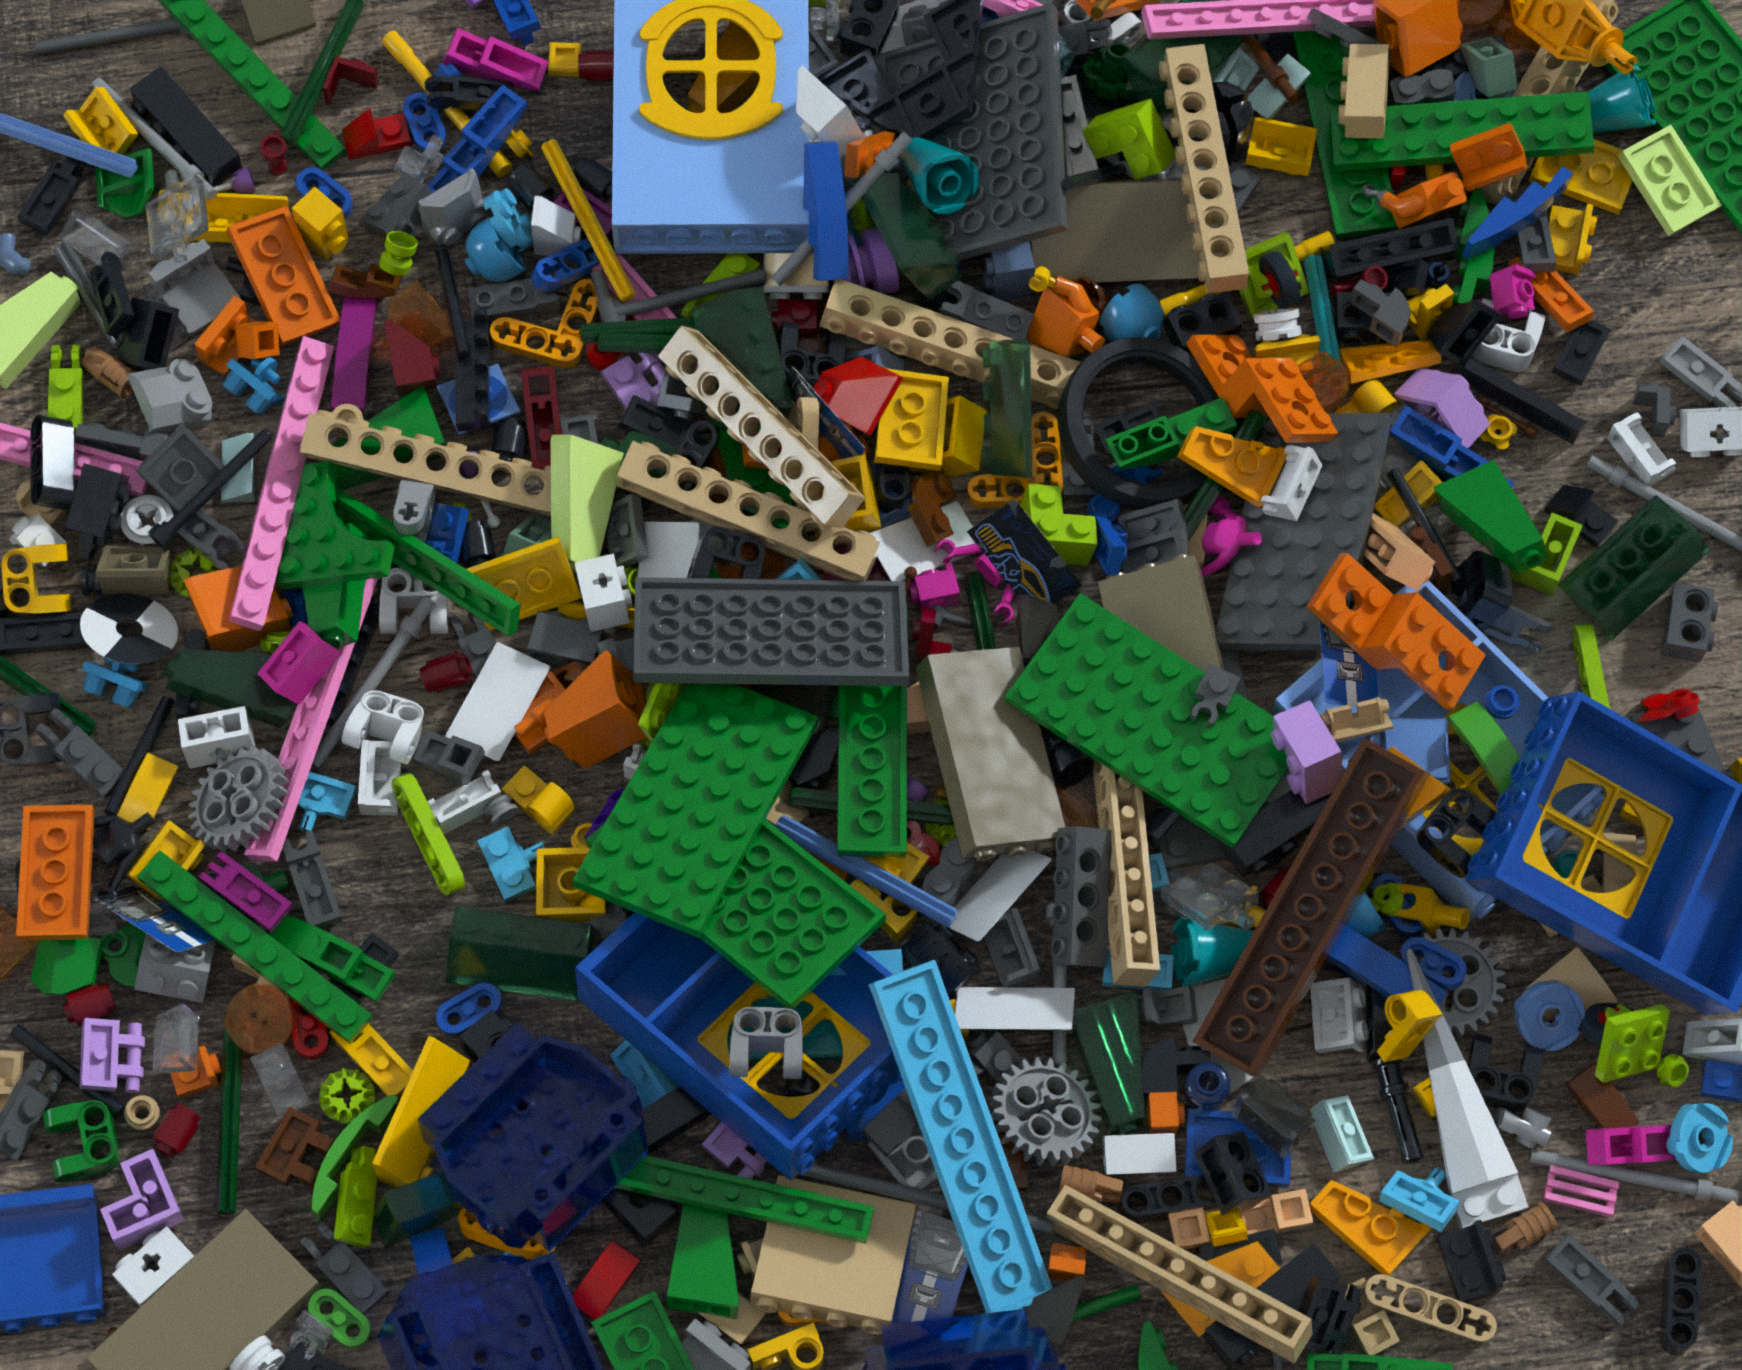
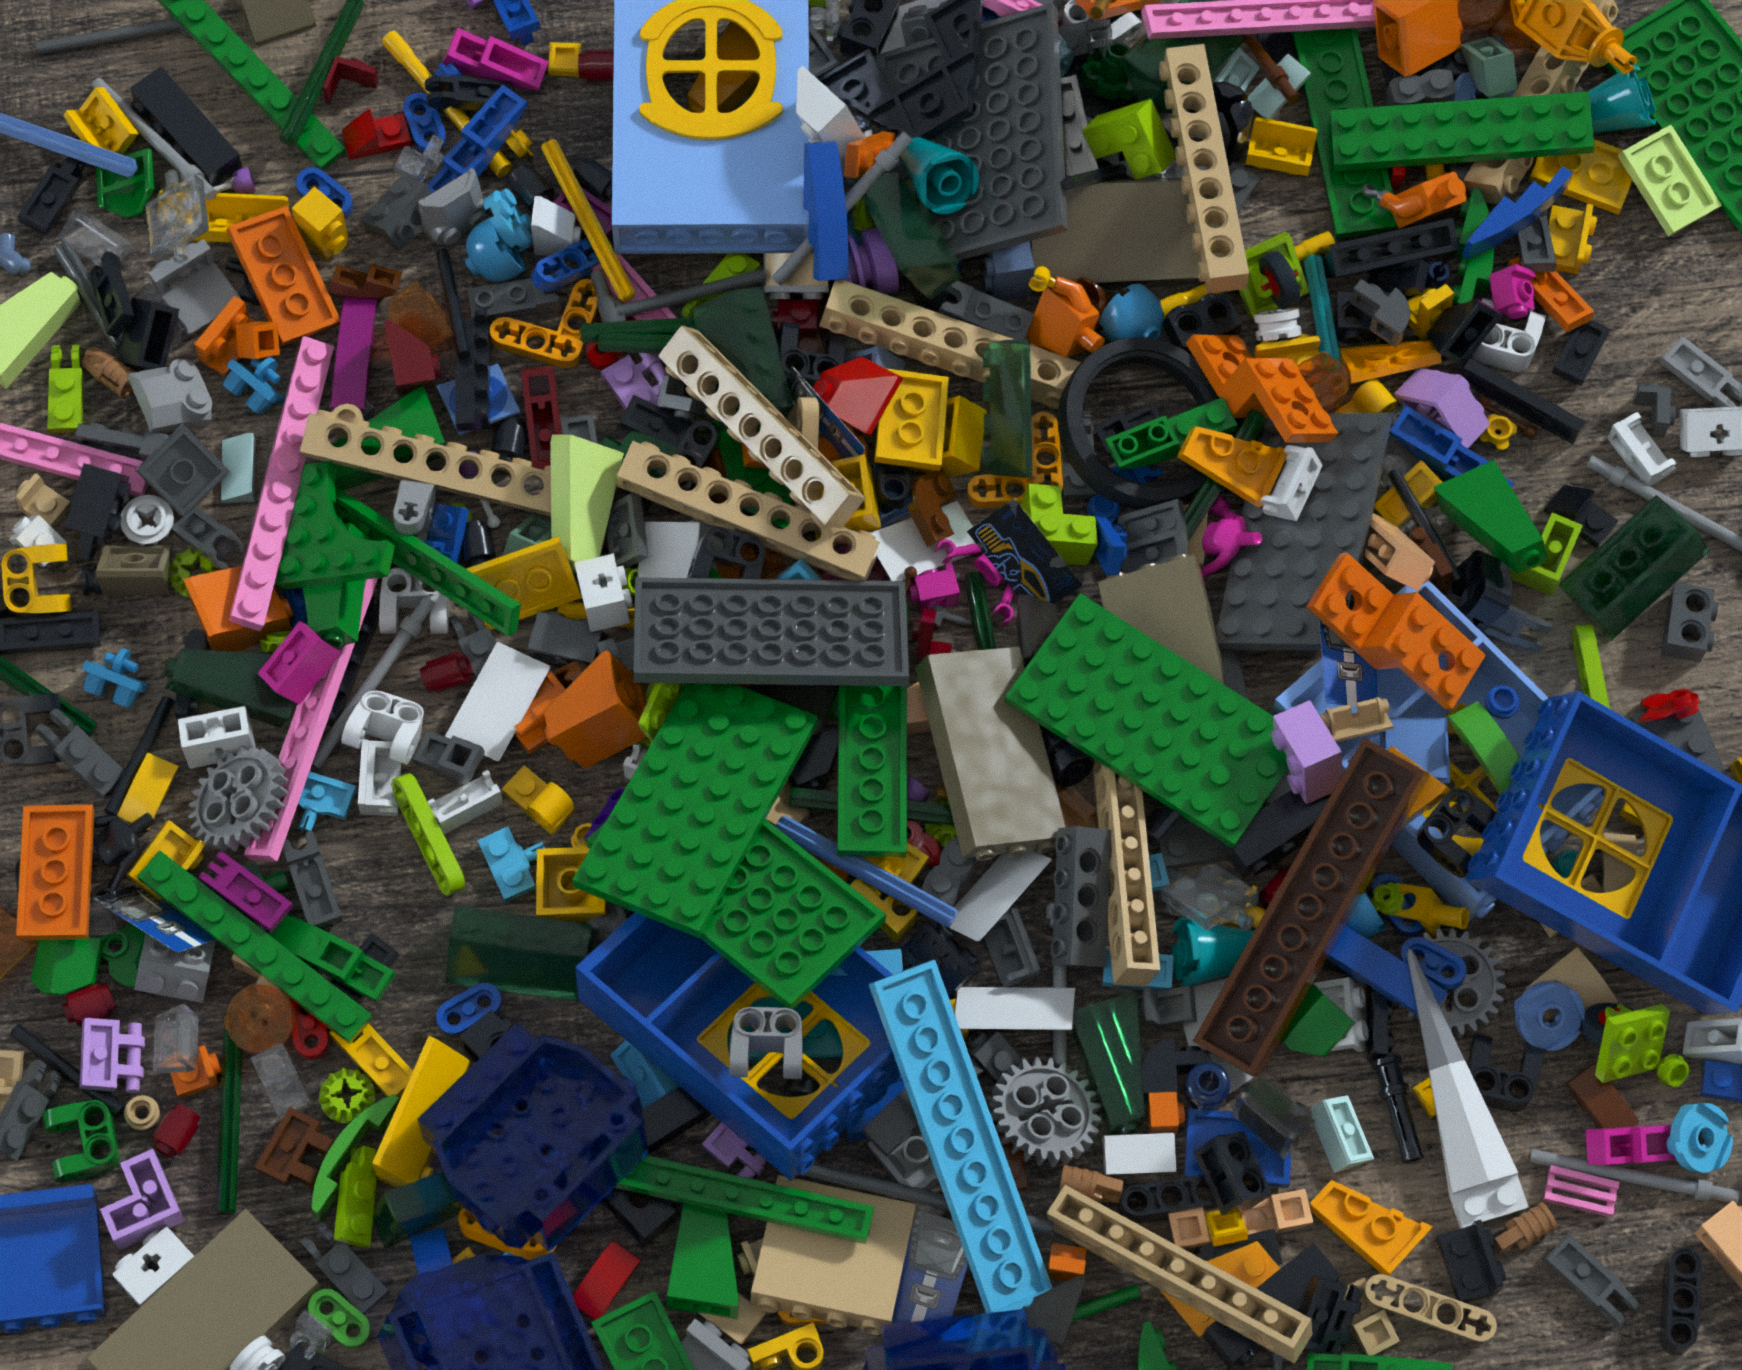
beam [30,414,74,510] -> none
sticker [80,594,178,664] -> none
black piece [147,429,273,551] -> none
dark red piece [260,130,288,176] -> none
lime wheel [379,231,418,276] -> none
light grey bush [484,794,519,826] -> none
dark grey plate [1190,664,1241,729] -> none
dark grey hinge [1307,8,1391,59] -> none
dark red piece [1329,265,1388,296] -> none
tan brick [1339,44,1389,138] -> none
yellow plate [1377,990,1442,1062] -> none
medium azure plate [1379,1168,1459,1232] -> none
orange bracket [1450,122,1527,191] -> none
light grey plate [1493,1106,1551,1149] -> none
none -> green slope [1281,983,1355,1058]

